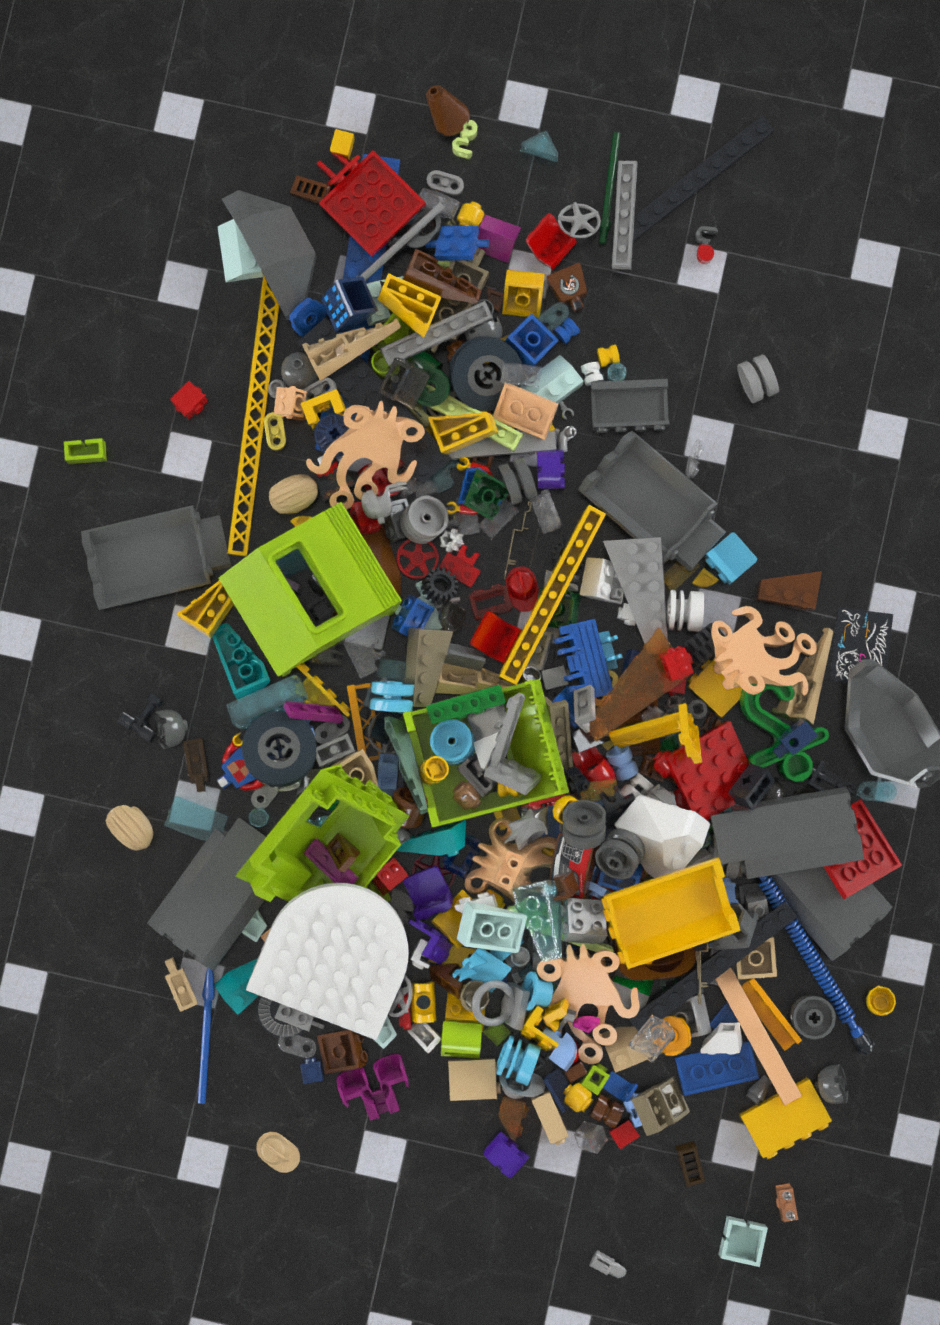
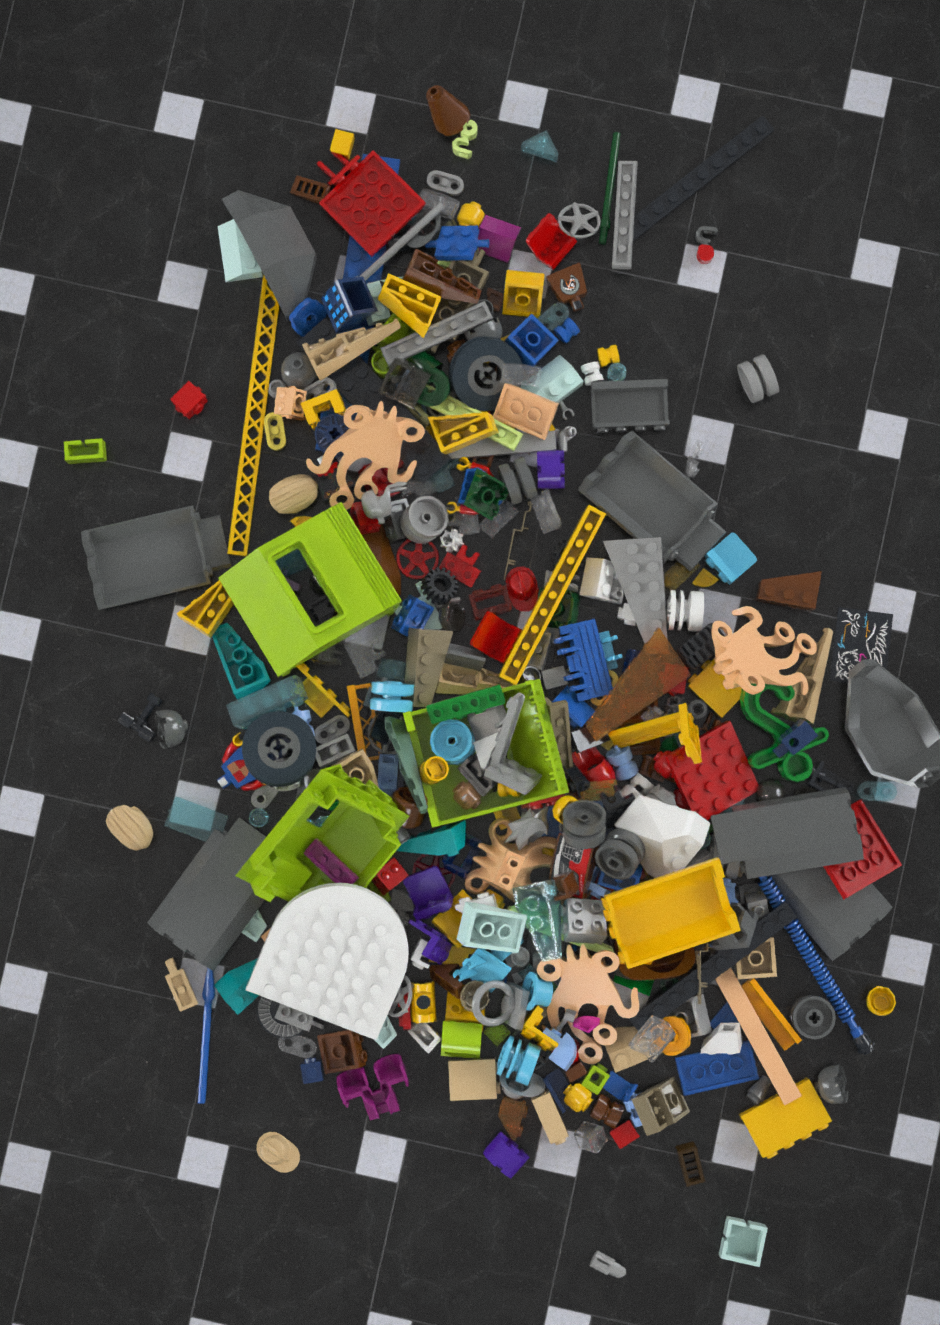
dark brown hinge [183,738,209,793] -> none
magenta tile [283,701,343,723] -> none
reddish brown slope [326,833,360,873] -> none
yellow bracket [543,998,569,1032] -> none
light grey panel [574,685,596,733] -> none
red head [659,646,694,681] -> none
black brick [728,763,775,810] -> none
nougat piece [775,1183,798,1222] -> none

